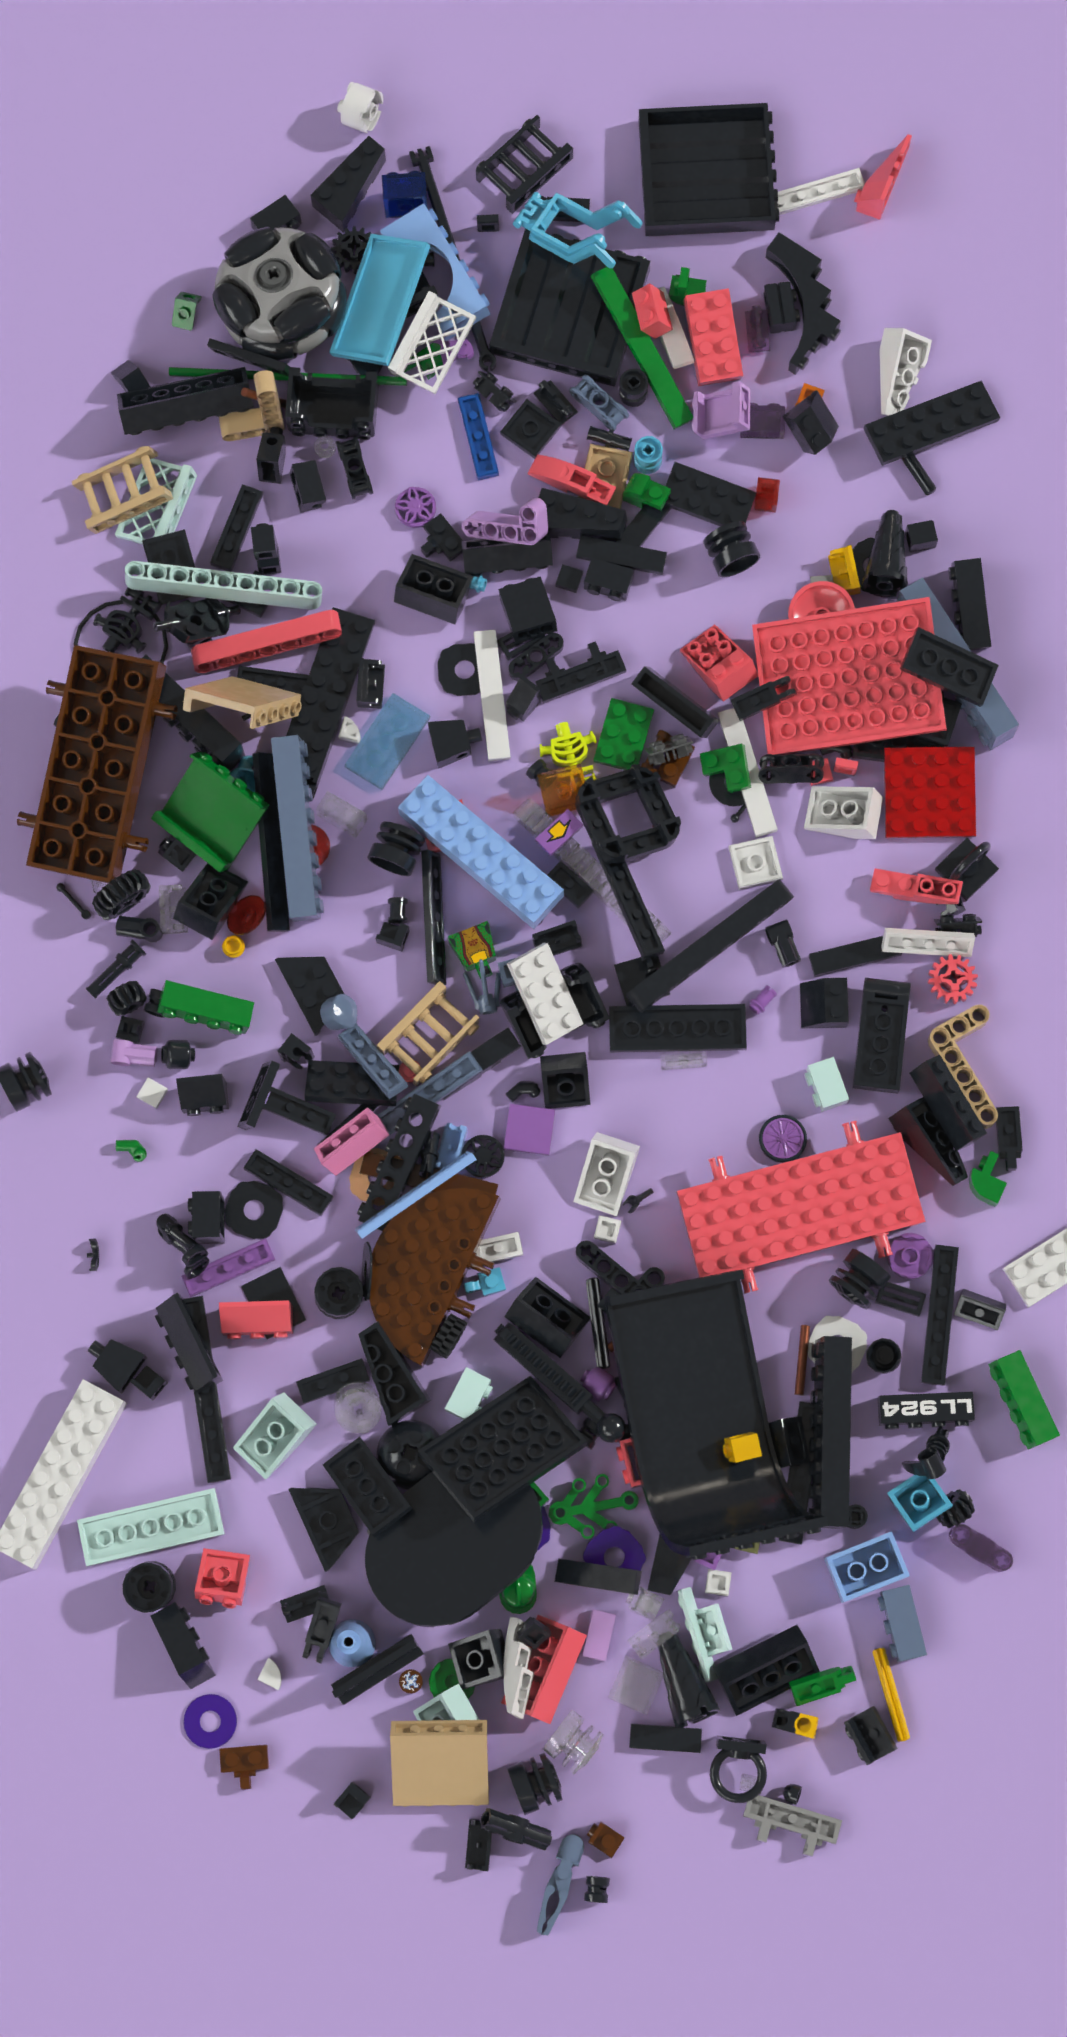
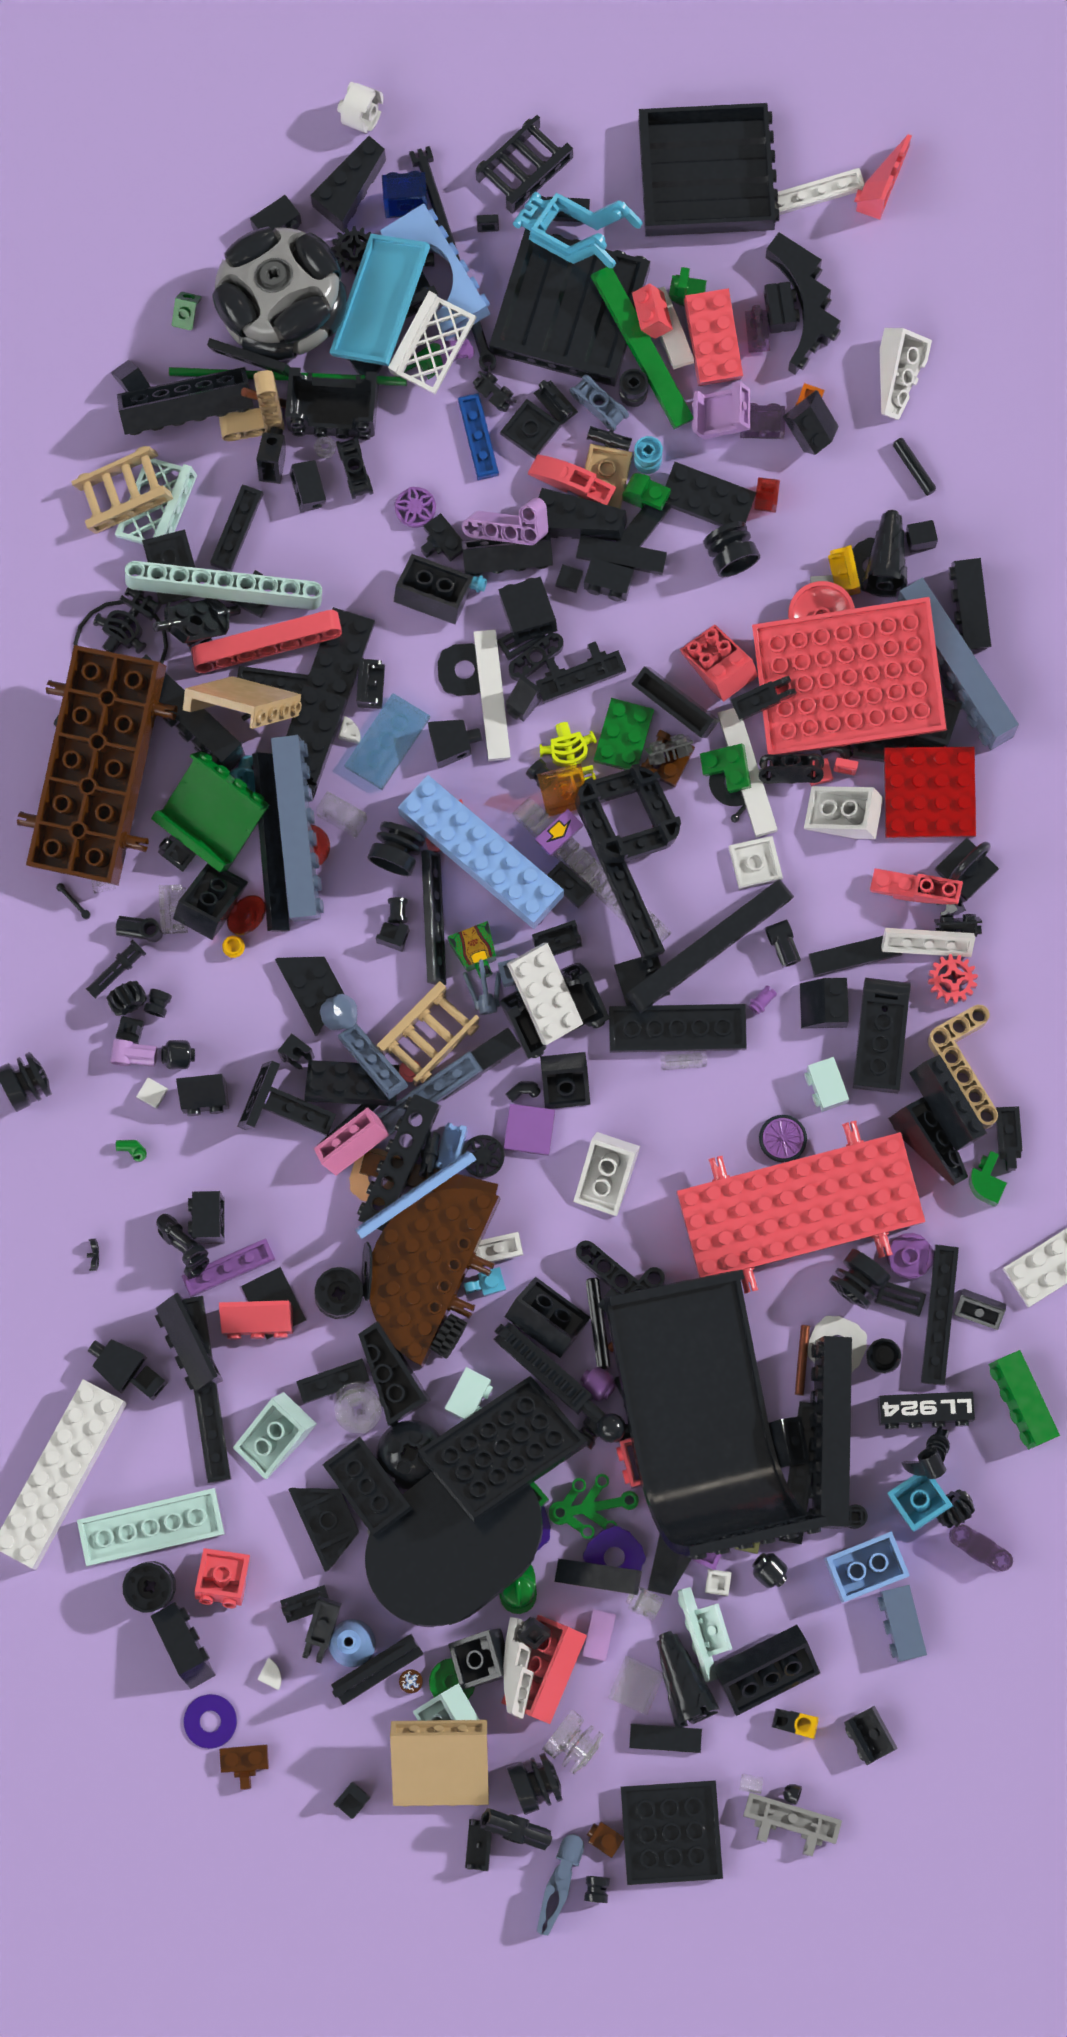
black gear [92,869,151,920] -> none
green brick [157,980,255,1035] -> none
black piece [225,1181,283,1239] -> none
black tile [244,1149,333,1216] -> none
black arch [251,523,282,575] -> none
white tile [594,1215,621,1244] -> none
black hand [623,1188,654,1213] -> none
clear hinge [627,1610,681,1660] -> none
black tile [710,1735,767,1803] -> none
yellow brick [723,1432,762,1463] -> none
green hinge [789,1666,856,1706] -> none
black plate [863,380,1000,466] -> none
yellow axle [872,1647,910,1742] -> none
black plate [900,627,999,707] -> none
none -> black plate [621,1780,723,1885]
none -> black head [752,1553,787,1588]

